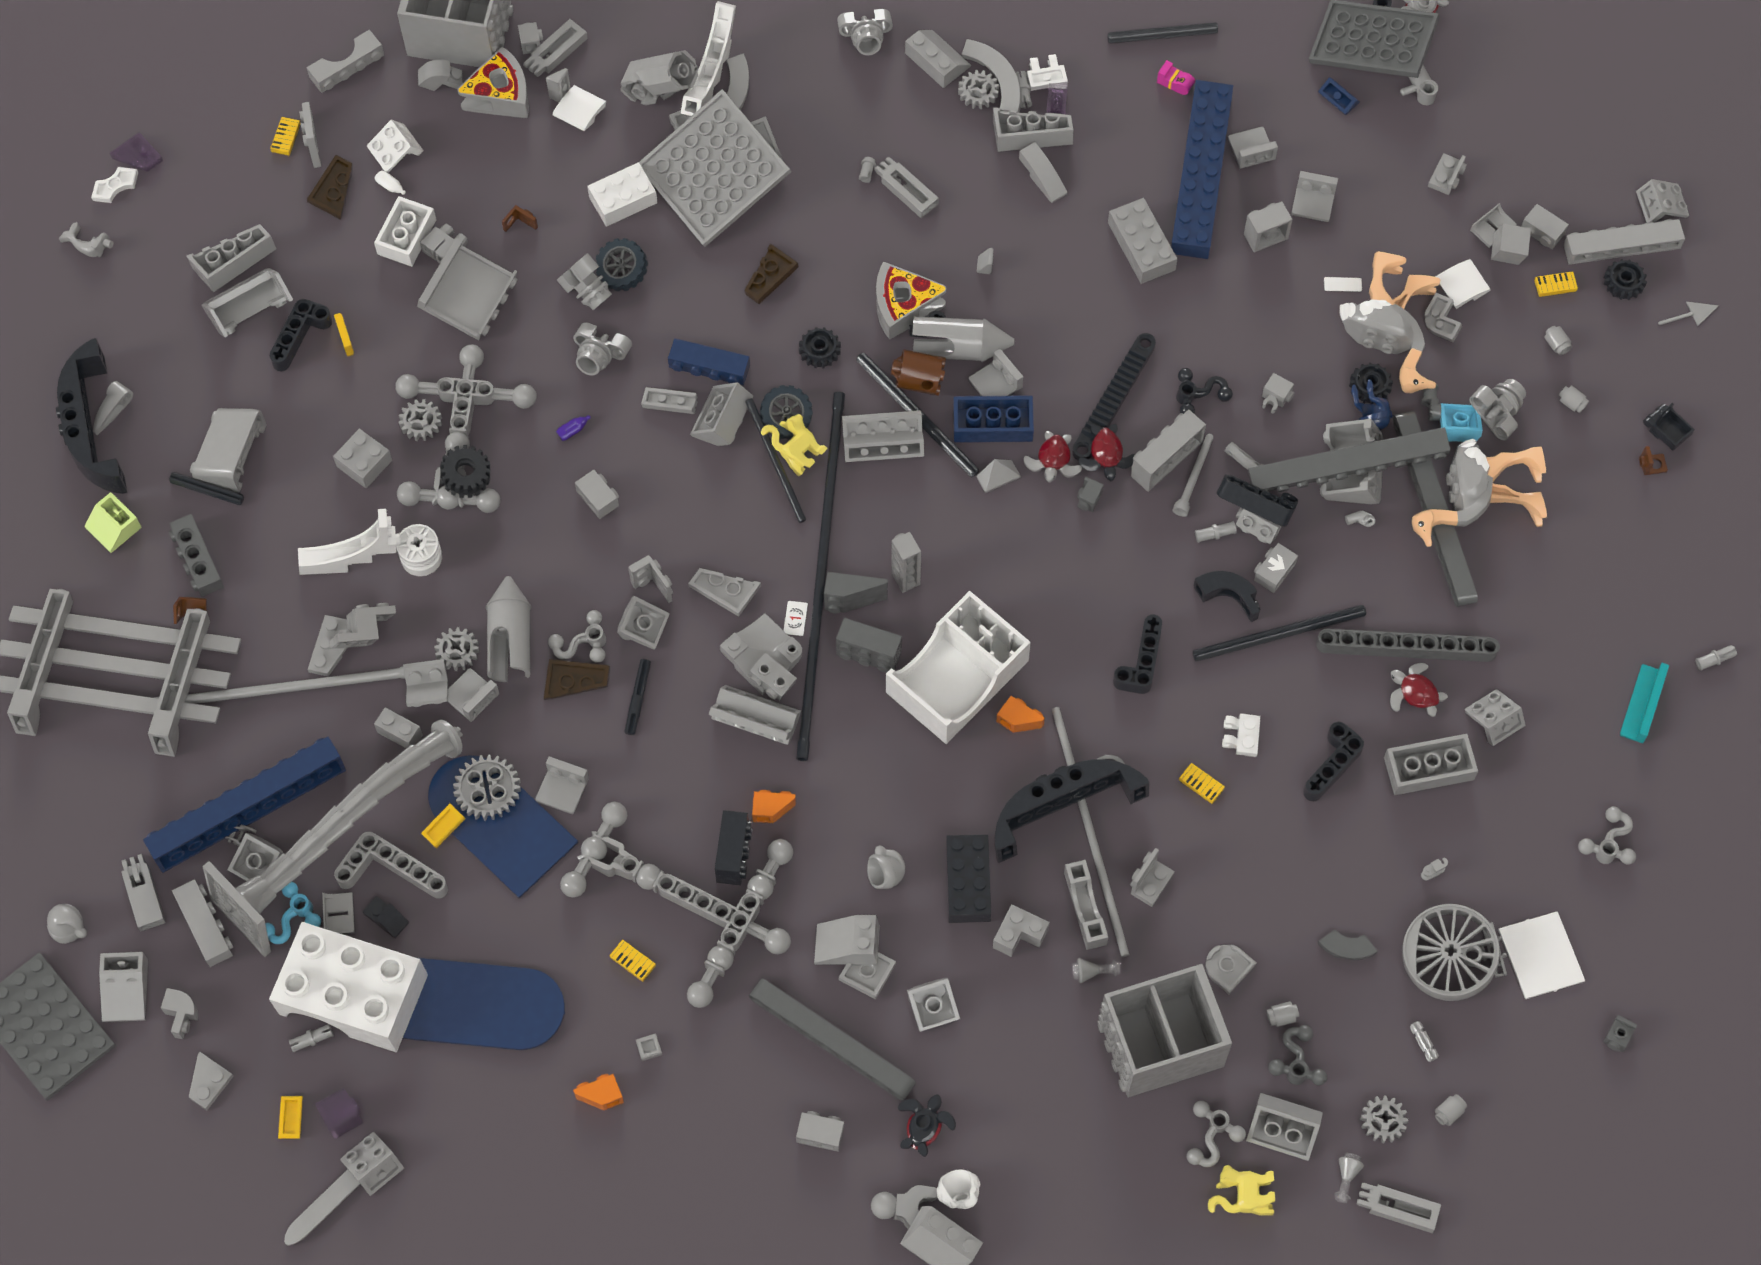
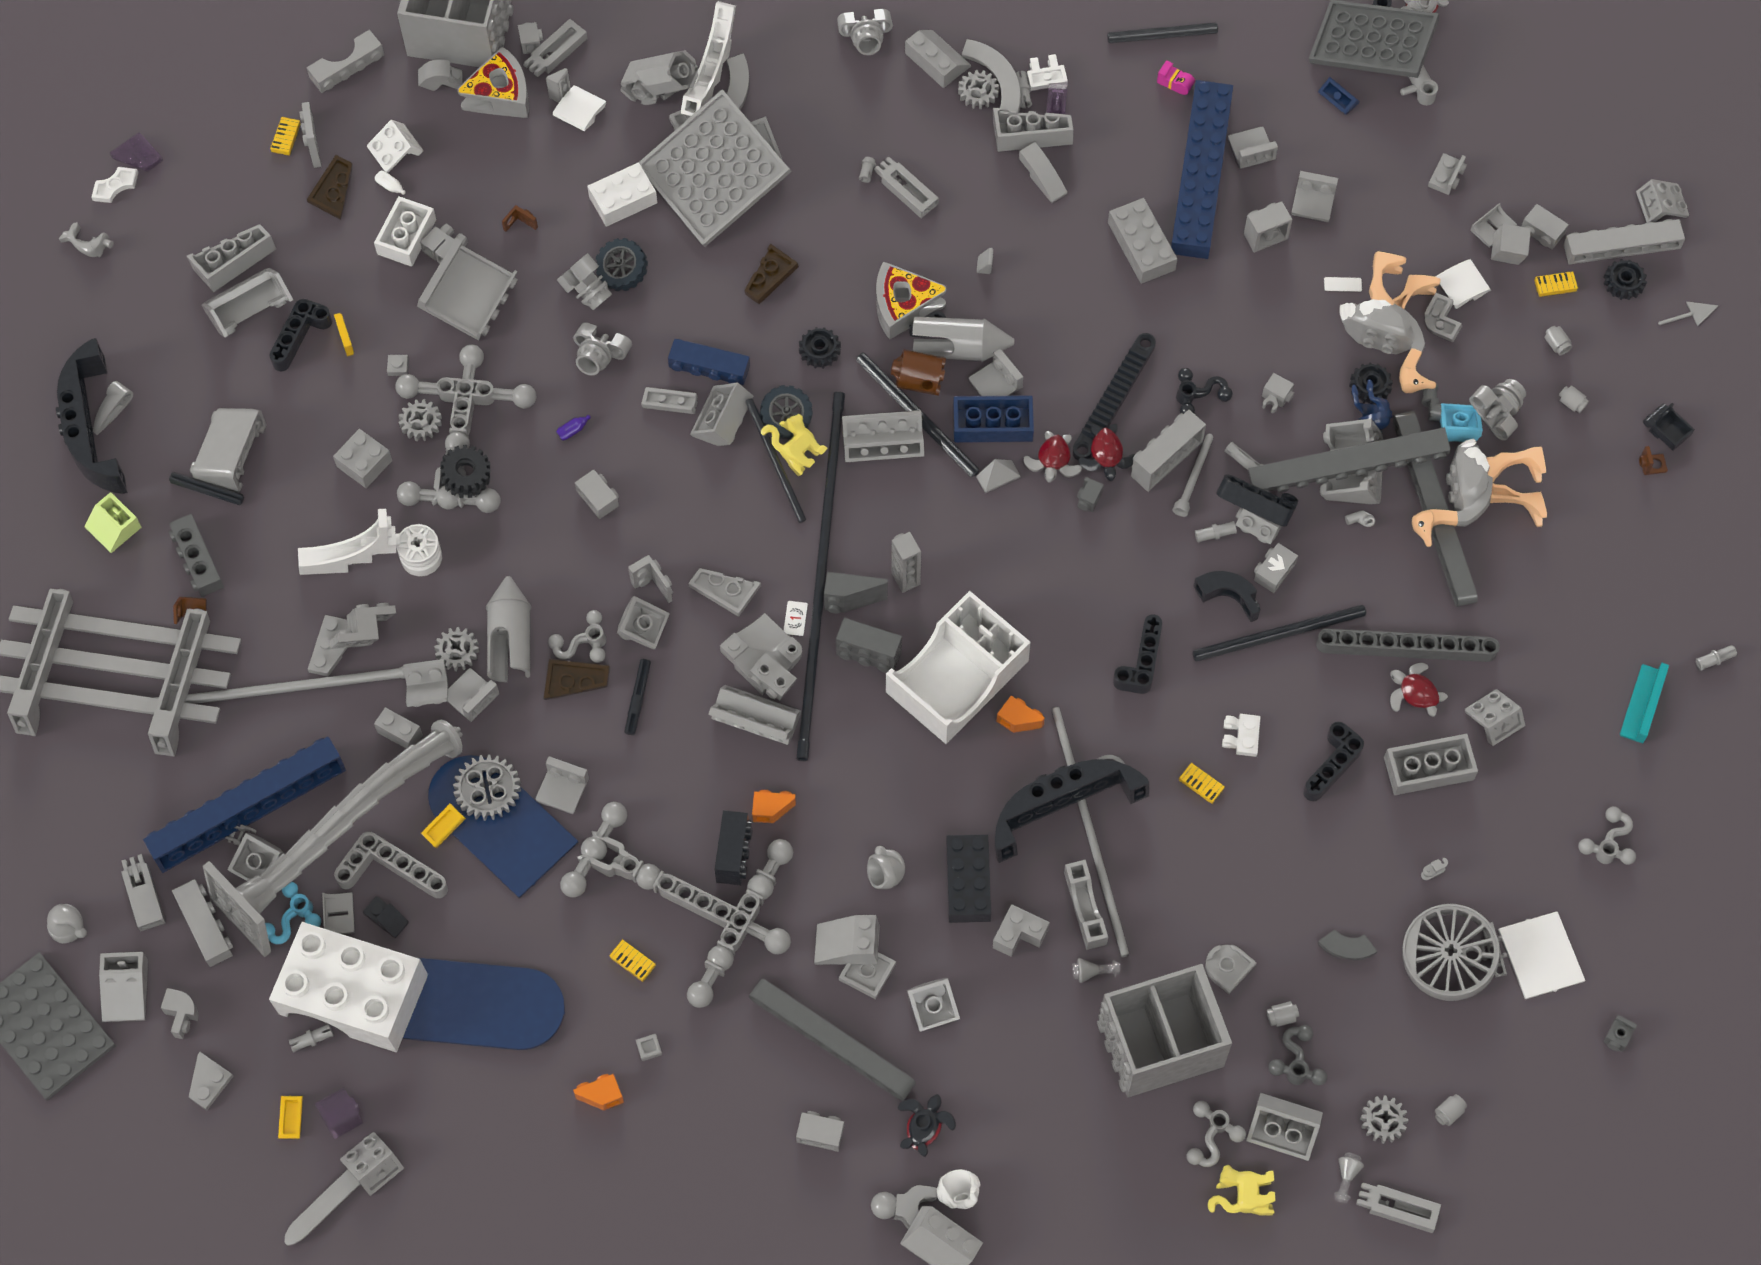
light grey bracket [1130,848,1175,907] -> none
light grey axle [1410,1021,1439,1062] -> none
none -> light grey plate [387,355,409,376]

